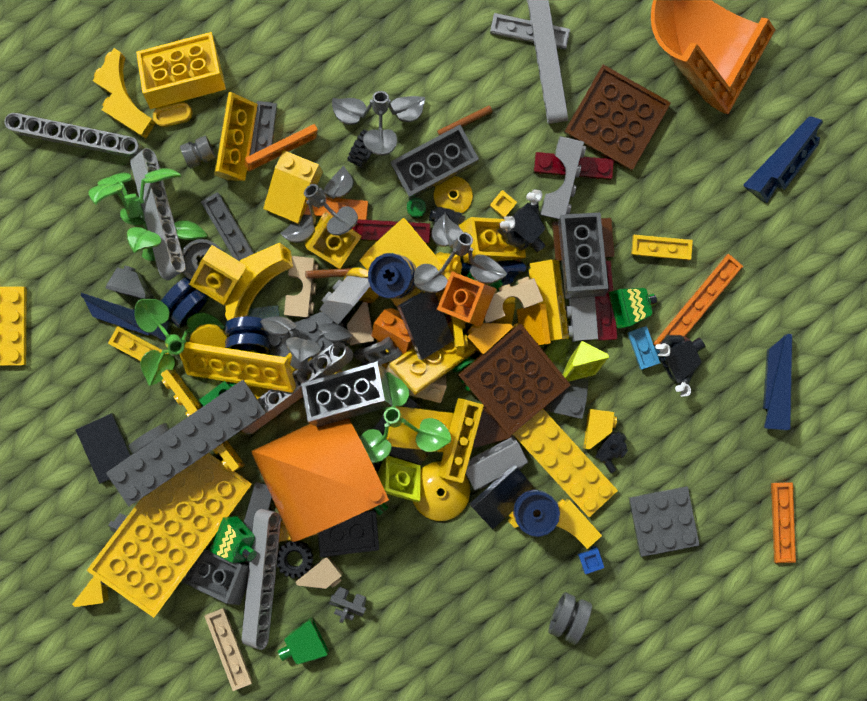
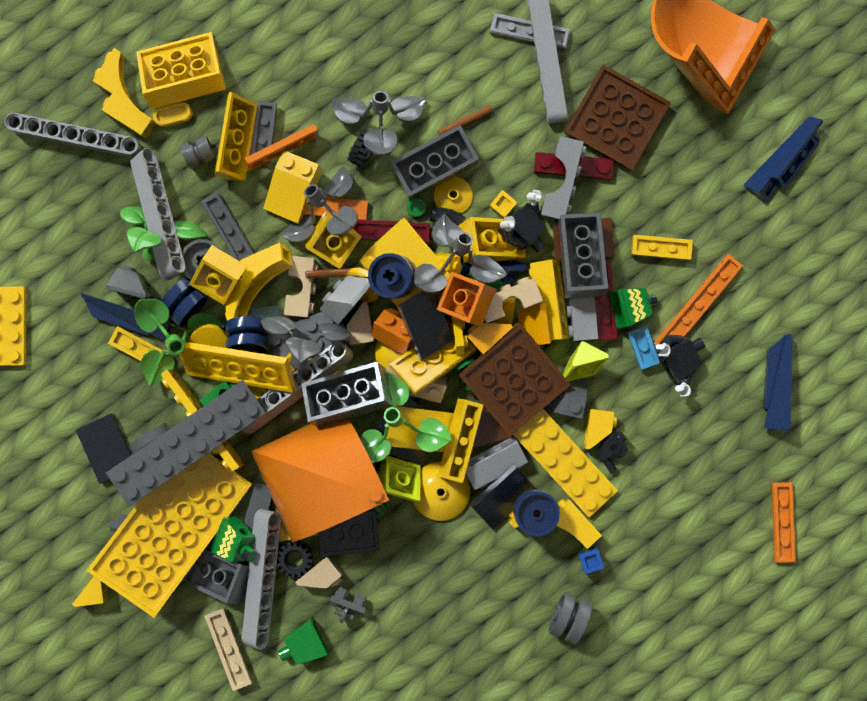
bright green plant [89,168,181,218] -> none
dark grey plate [353,337,402,366] -> none
dark grey plate [628,486,699,557] -> none

